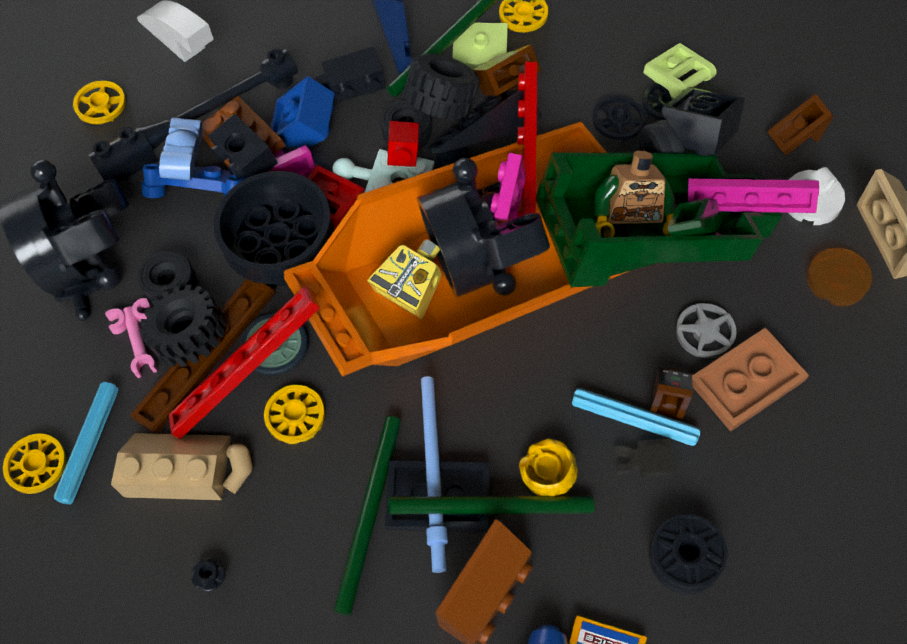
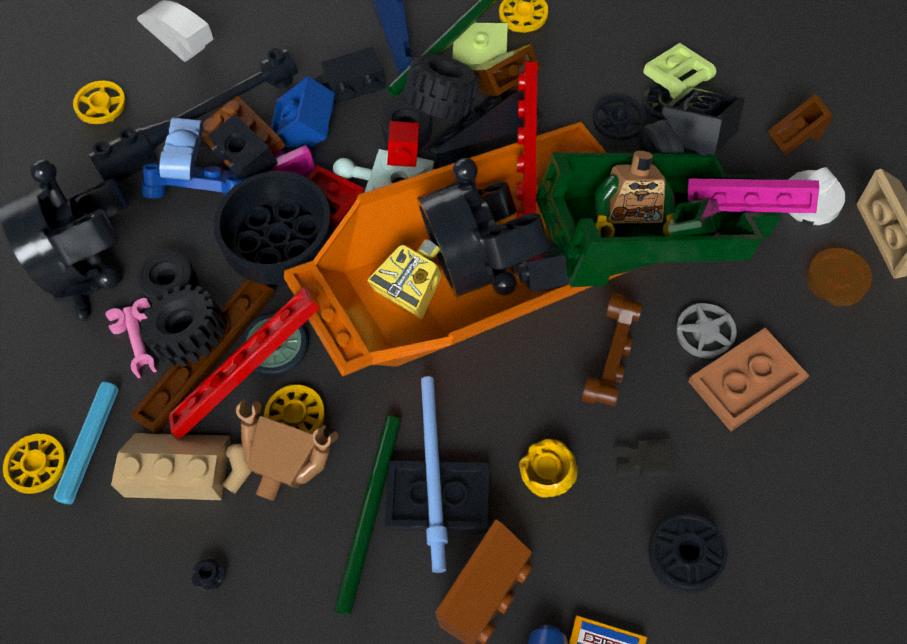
dark green piece [388,496,594,514] -> none
dark pink plate [491,153,526,225] -> none
medium azure axle [572,388,700,446] -> none
reddish brown slope [650,368,693,421] -> none
none -> medium nougat torso [236,399,338,501]
none -> black brick [511,238,568,292]
none -> reddish brown plate [582,293,643,407]

